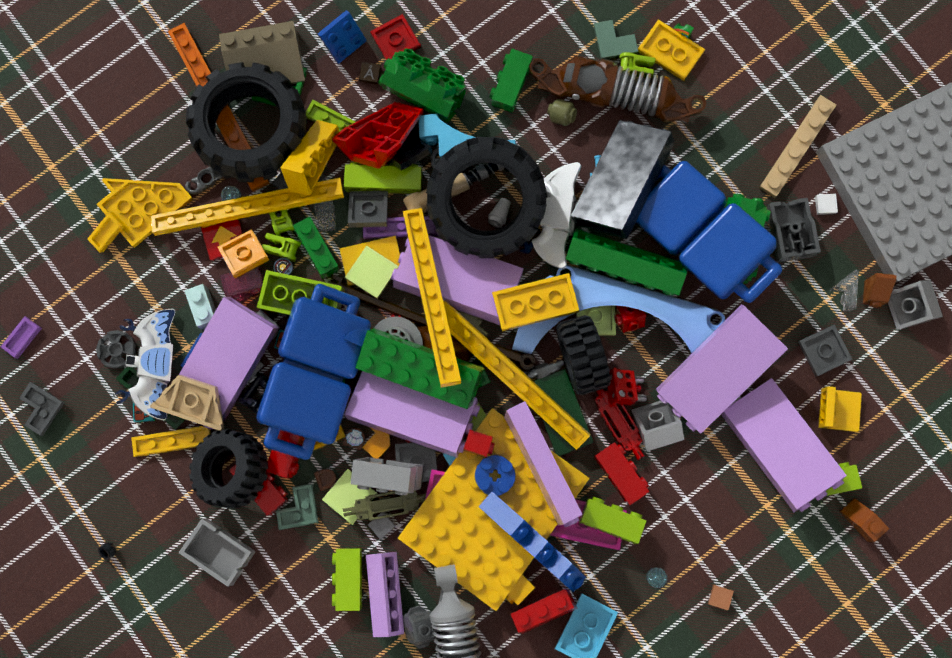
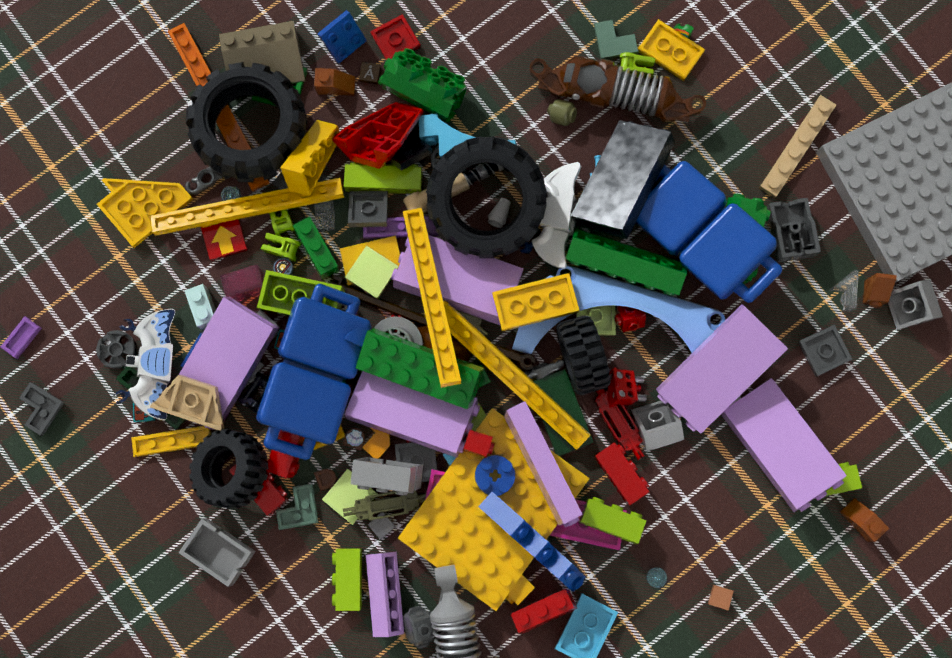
yellow tile [87,212,125,253] -> none
black hinge [98,542,116,560] -> none
light orange tile [218,229,269,278] -> none
lime tile [306,100,355,131] -> none
green brick [489,49,533,113] -> none
white tile [815,194,838,215] -> none
yellow bracket [819,386,862,432] -> none
none -> dark orange slope [314,68,355,96]

